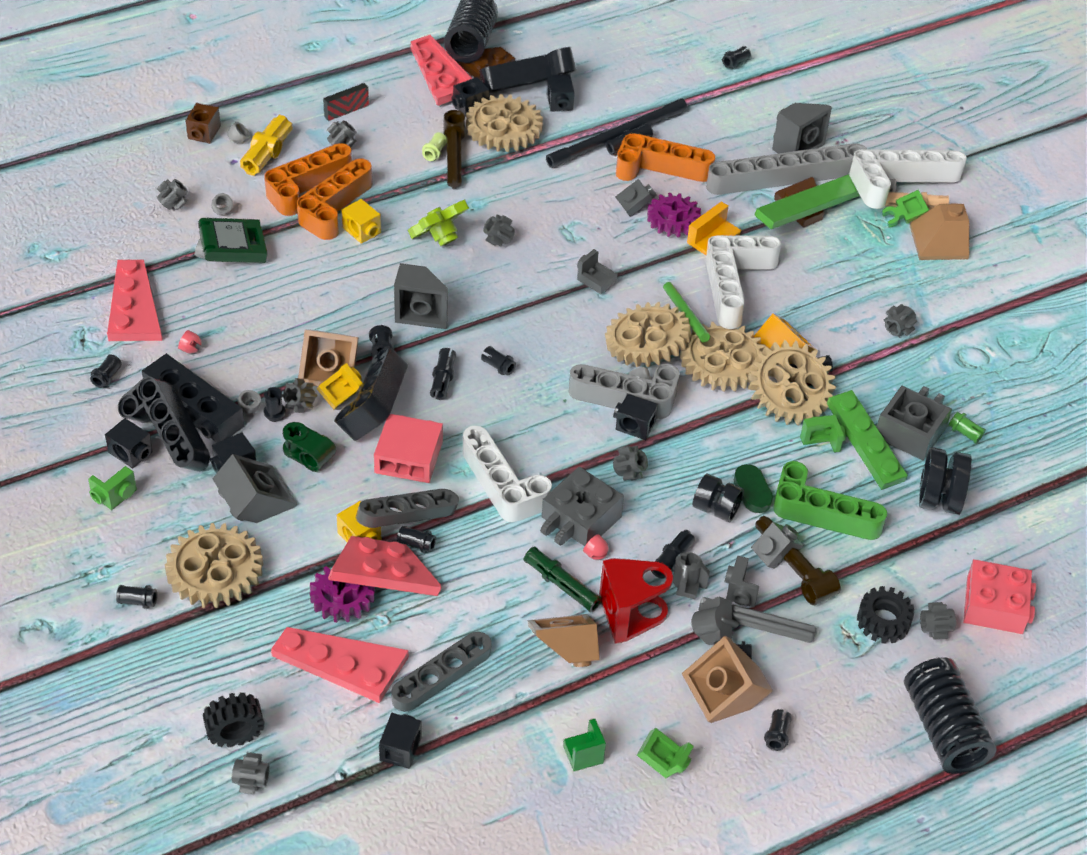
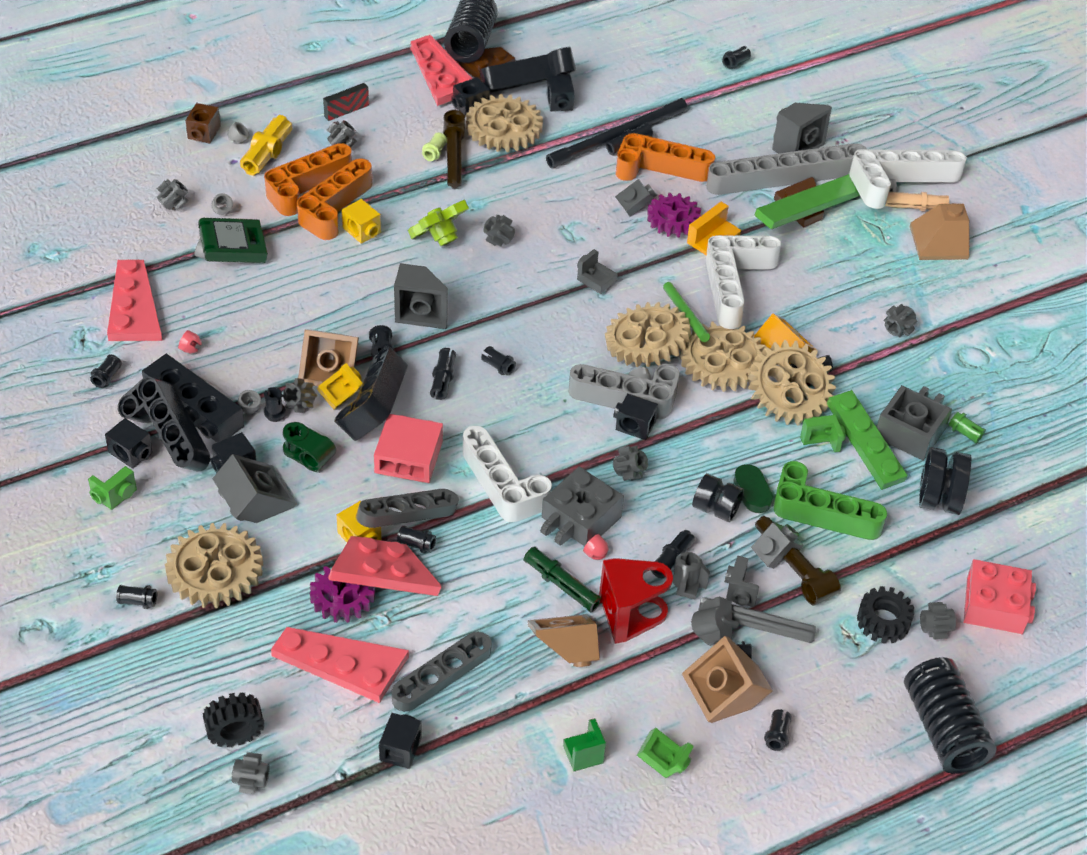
bright green plate [882,190,929,227] -> none

